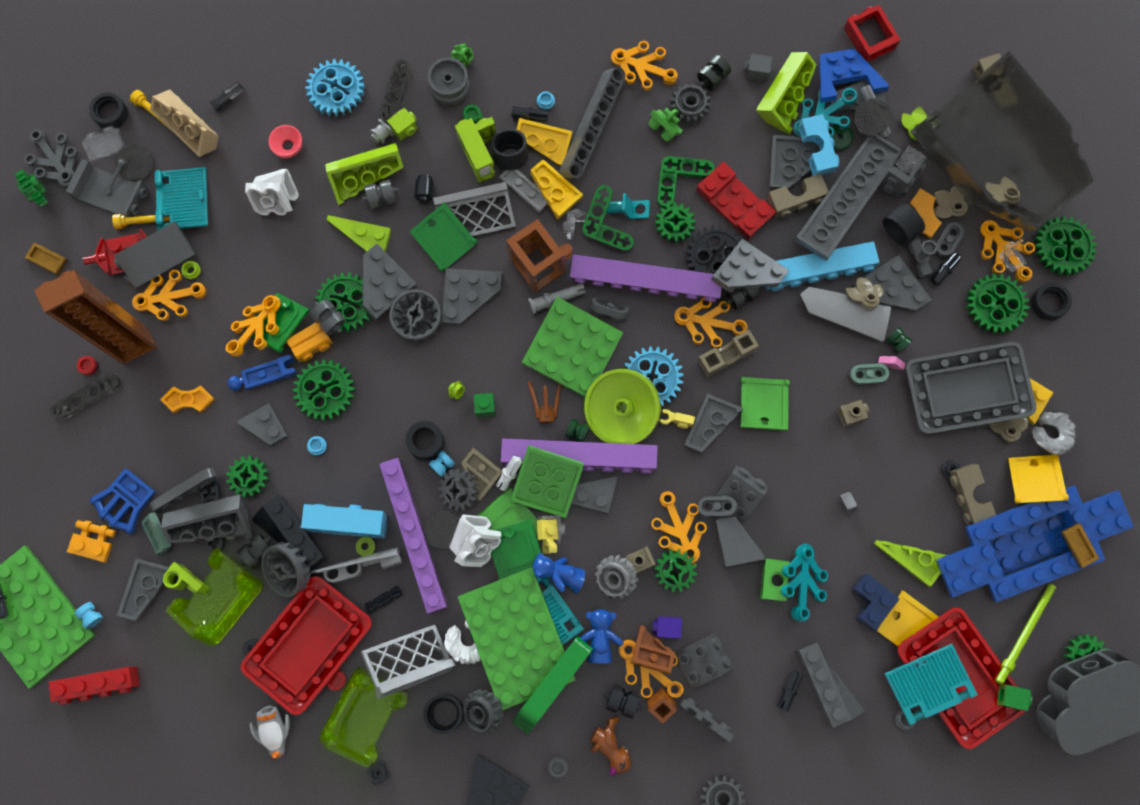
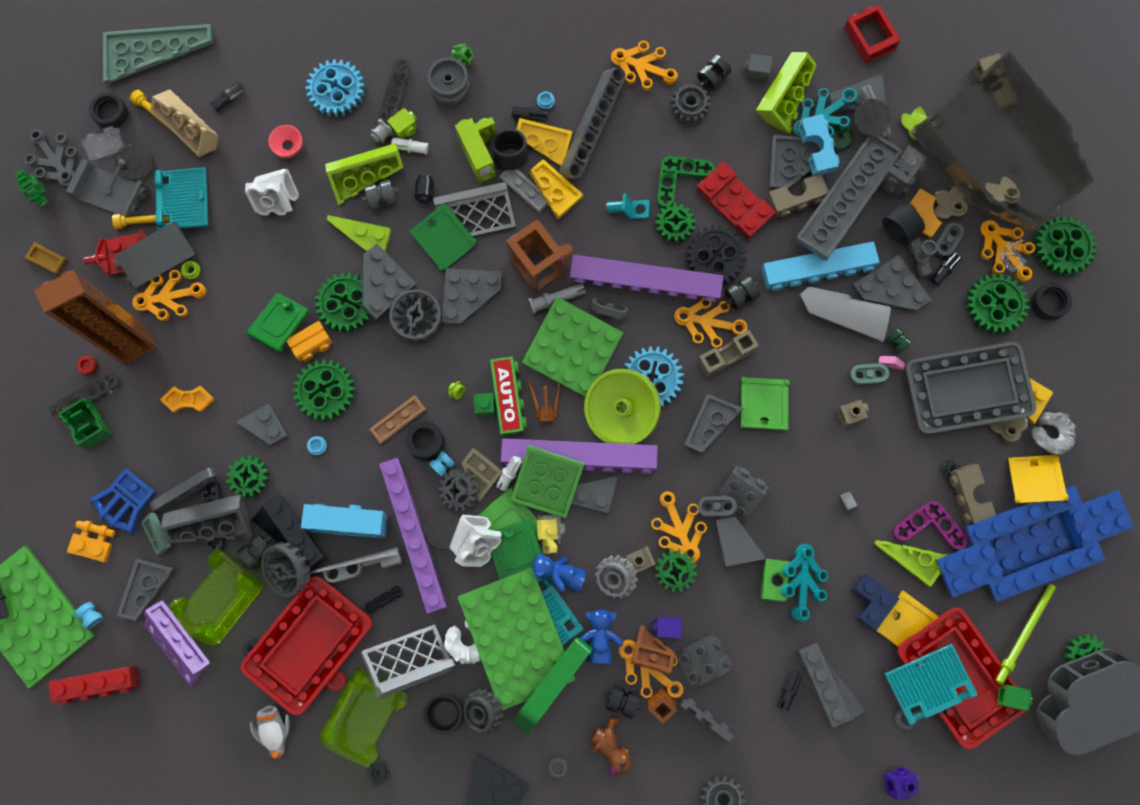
lime plate [163,562,209,594] -> none
light orange plant [226,295,281,357] -> none
blue plate [227,355,298,391] -> none
dark grey wheel [309,299,346,336] -> none
lime plate [356,537,376,556] -> none
green tile [463,104,483,124] -> none
clear bracket [563,209,586,239] -> none
dark green wheel [565,419,590,442] -> none
green beam [583,185,635,250] -> none
bright green hips [648,108,684,142] -> none
light yellow plate [660,409,695,429] -> none
plate [711,239,789,291] -> none
blue wing [819,49,889,103] -> none
dark tan plate [845,277,883,310] -> none
pearl gold tile [1060,523,1099,568] -> none
none -> green piece [59,398,113,450]
none -> sand green wing [103,24,213,85]
none -> medium lavender fence [143,600,210,687]
none -> medium nougat tile [369,395,427,445]
none -> white axle [391,138,429,155]
none -> brick [490,356,527,437]
none -> dark purple brick [883,767,919,800]
none -> magenta beam [892,501,968,551]

